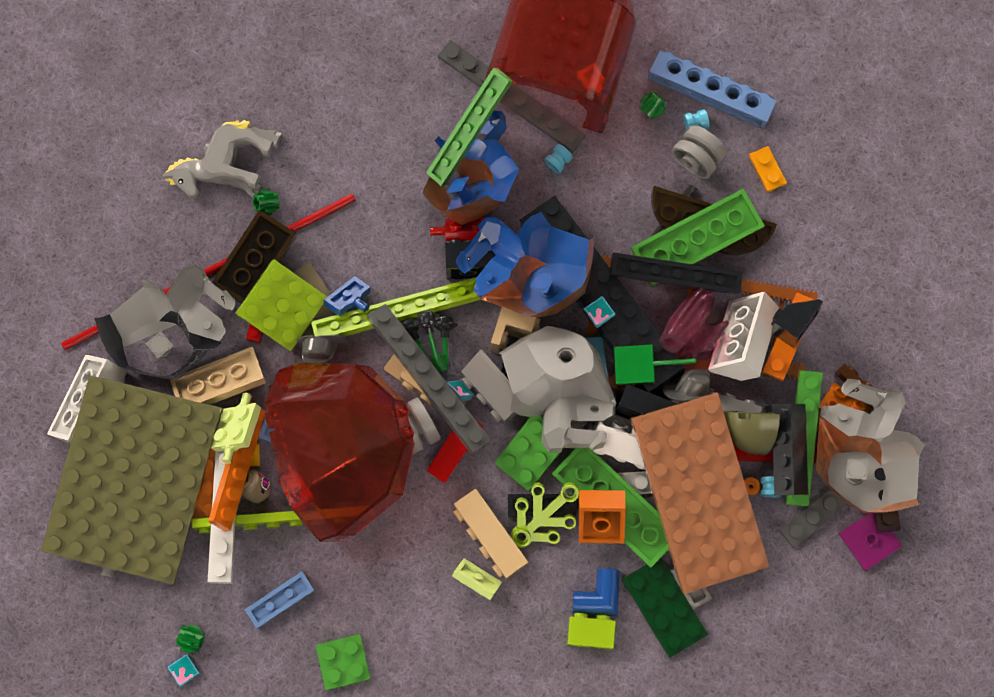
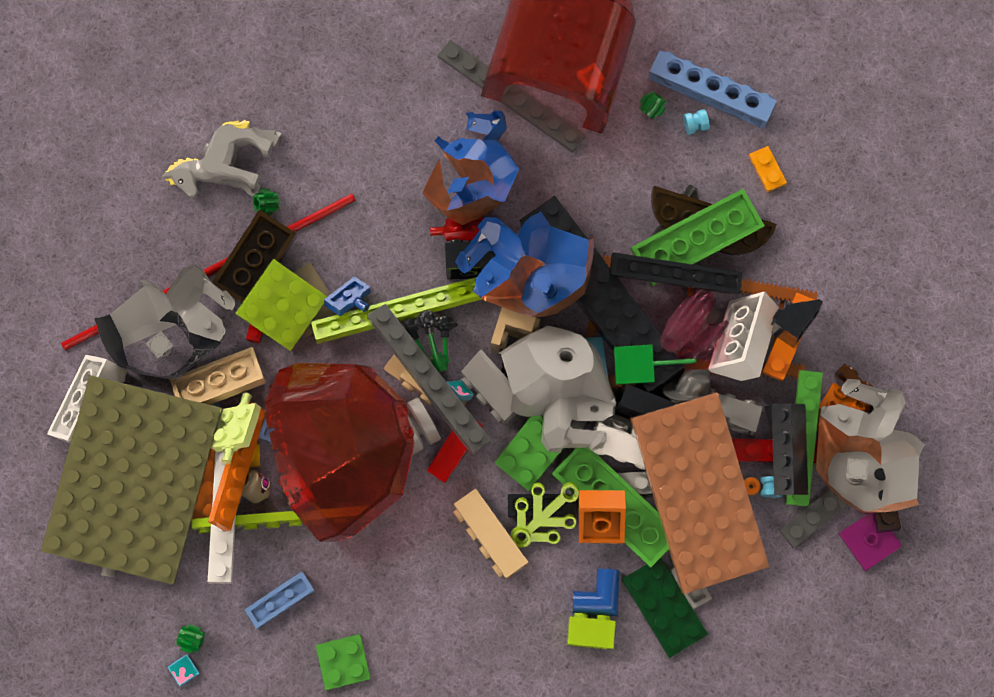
dark grey piece [297,335,350,365] -> none
bright green plate [426,68,513,186] -> none
yellowish green plate [452,558,502,600] -> none
medium azure wheel [543,144,573,174] -> none
tile [584,296,615,328] -> none
light grey wheel [671,125,727,179] -> none
olive brick [723,411,780,455] -> none

